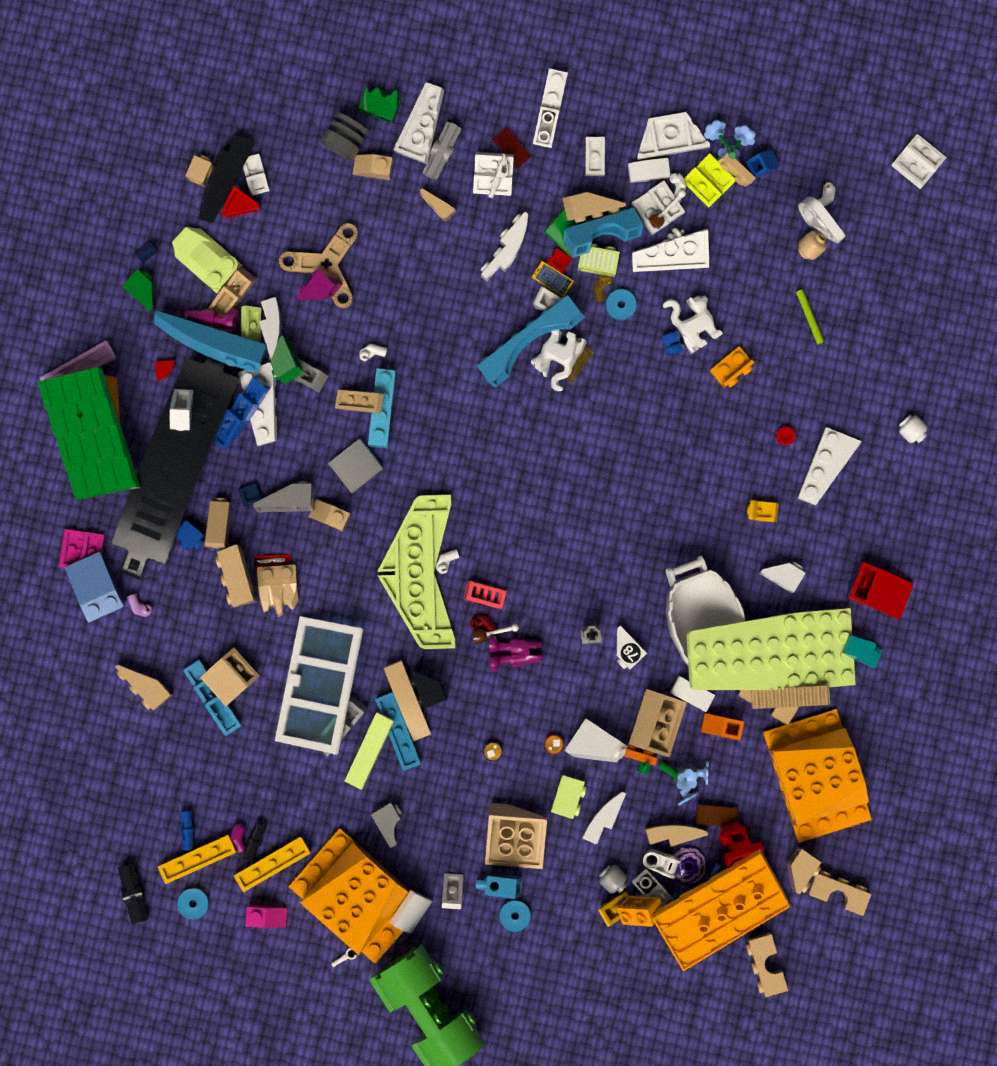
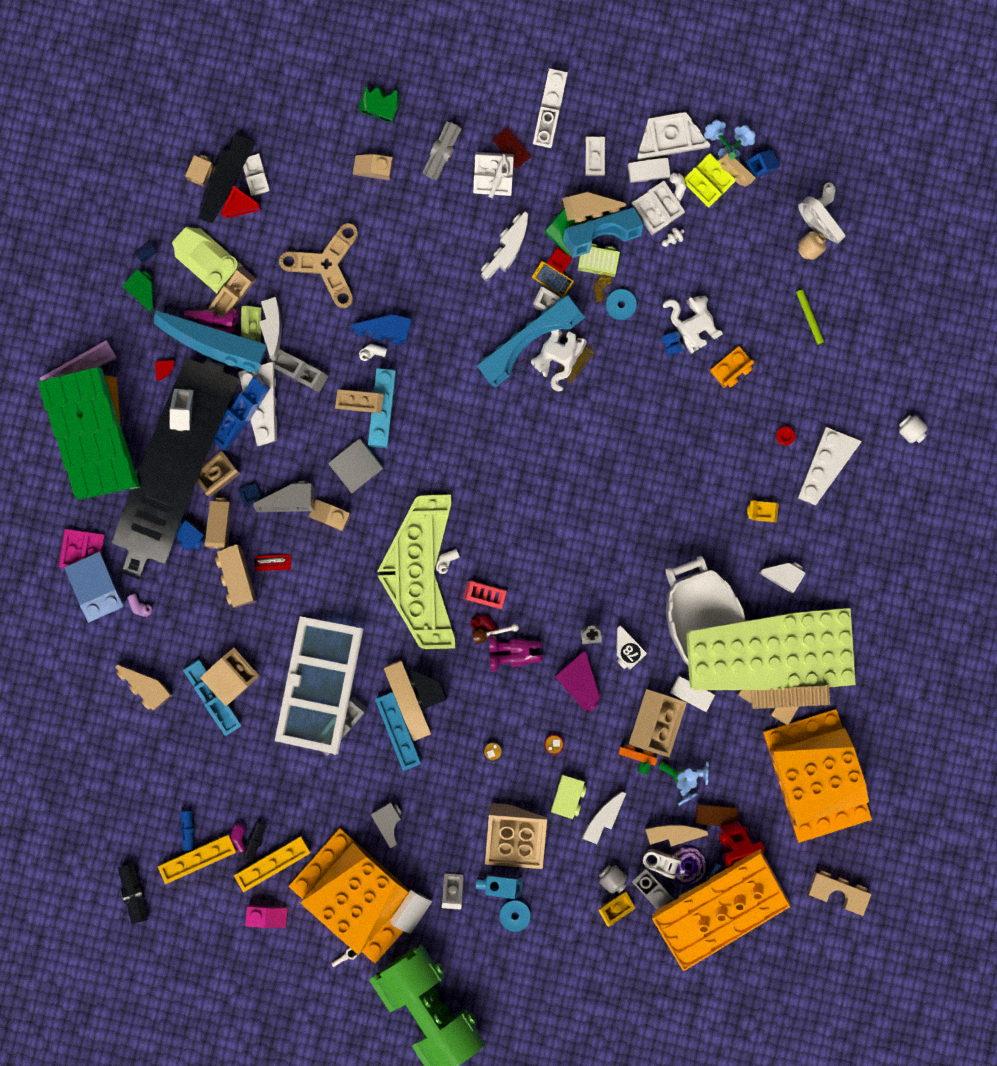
dark azure piece [177,888,209,920] -> none
tan plate [257,565,299,617] -> none
green slope [270,336,305,384] -> none
magenta slope [297,268,343,300] -> none
dark grey wheel [319,112,369,161] -> none
yellowish green tile [345,712,395,790] -> none
white wing [393,82,444,164] -> none
tan slope [420,189,456,222] -> none
white slope [564,719,628,763] -> none
light orange bracket [617,896,662,927] -> none
white wing [632,229,709,272] -> none
hinge [648,190,686,229] -> none
orange slope [701,713,744,741] -> none
tan arch [746,933,788,997] -> none
tan slope [787,847,821,895] -> none
teal slope [843,635,882,668] -> none
red slope [846,562,914,620] -> none
white slope [891,134,947,189] -> none
none -> tan slope [198,451,240,498]
none -> blue slope [350,315,412,346]
none -> magenta slope [555,651,600,712]

